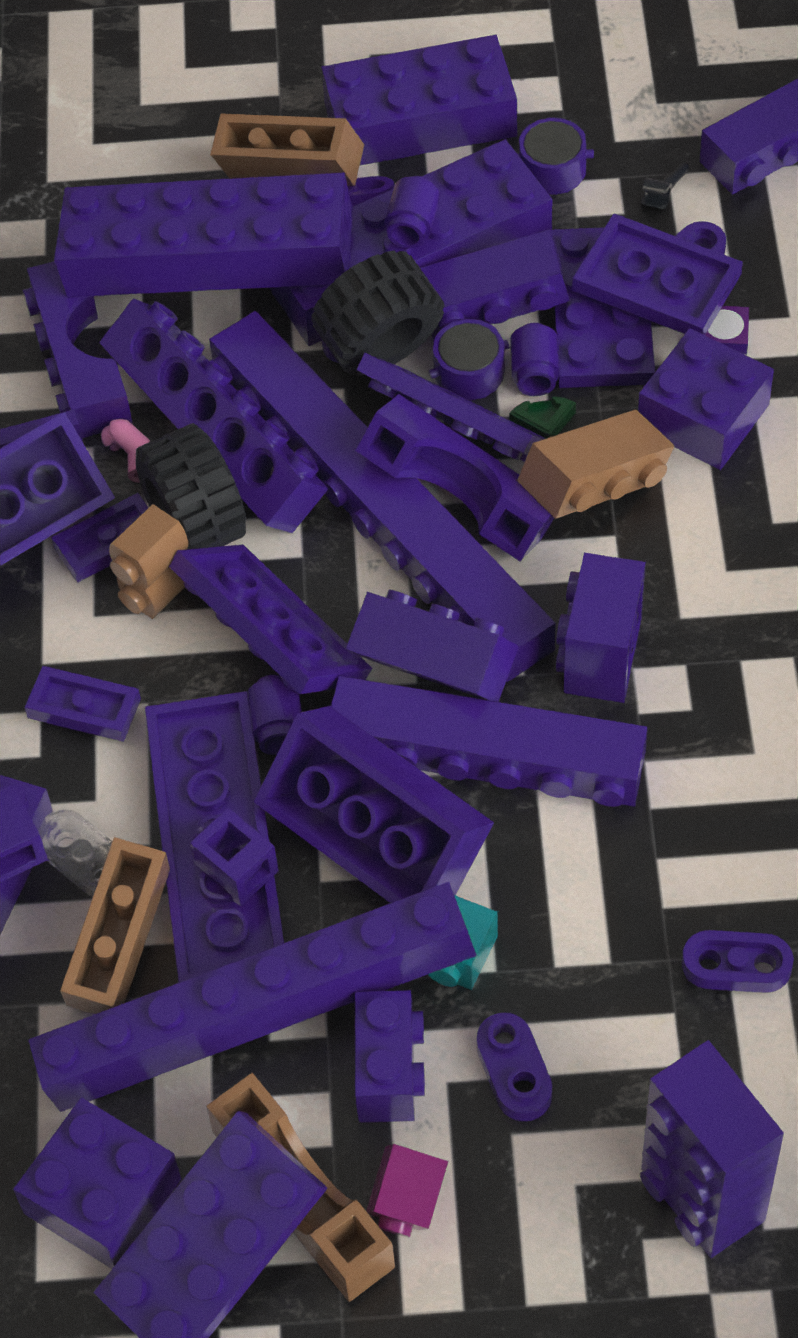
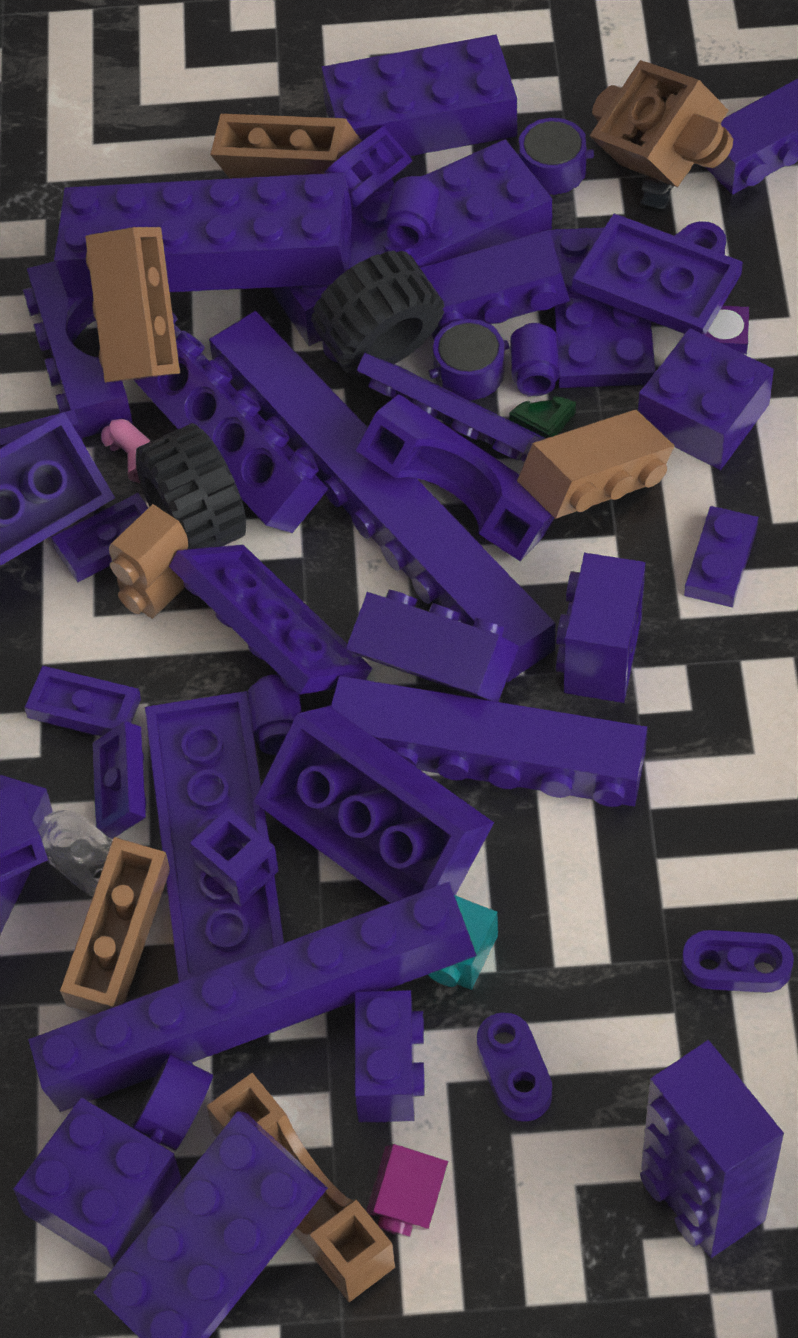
none -> medium nougat brick [85,227,180,382]
none -> dark purple plate [93,721,146,839]
none -> dark purple piece [132,1053,213,1151]
none -> dark purple plate [324,126,413,209]
none -> medium nougat brick [590,60,733,188]
none -> dark purple plate [684,506,759,608]

